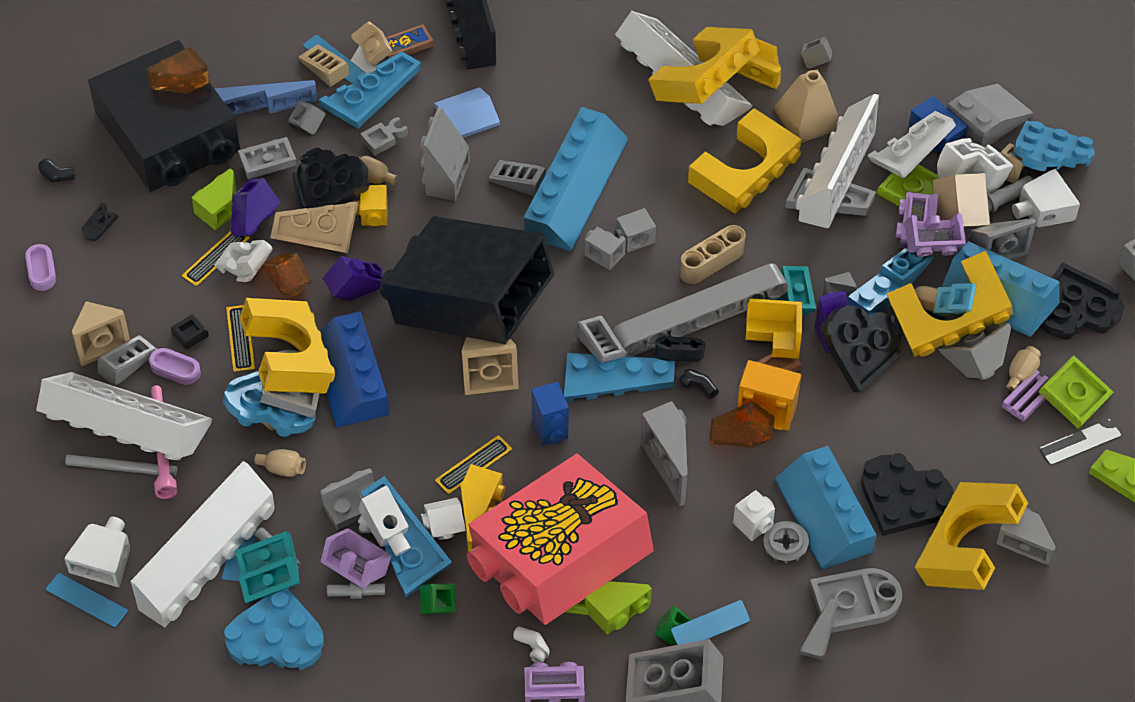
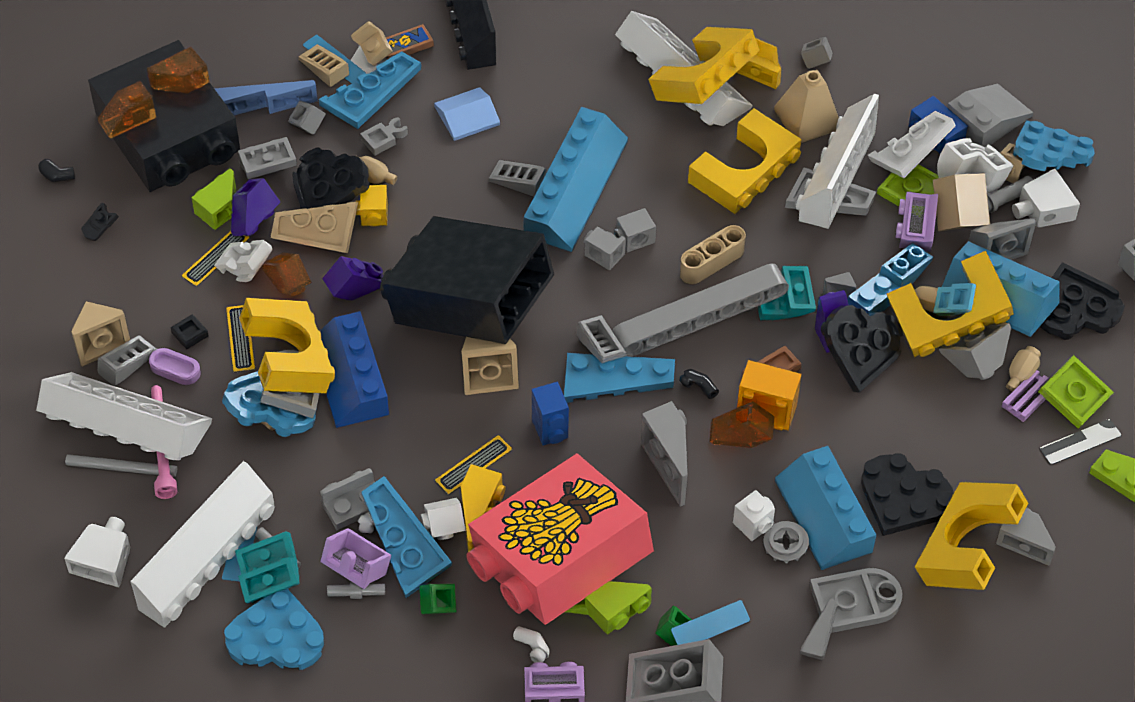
lavender tile [25,244,56,291] -> none
dark azure sticker [46,573,128,627] -> none
tan plant [254,449,306,477] -> none
white torso [358,485,411,556] -> none
light grey slope [420,107,470,201] -> none
black beam [654,336,706,362] -> none
yellow panel [745,298,802,359] -> none
lavender window [903,214,966,257] -> none
none -> clear orange slope [98,81,156,139]

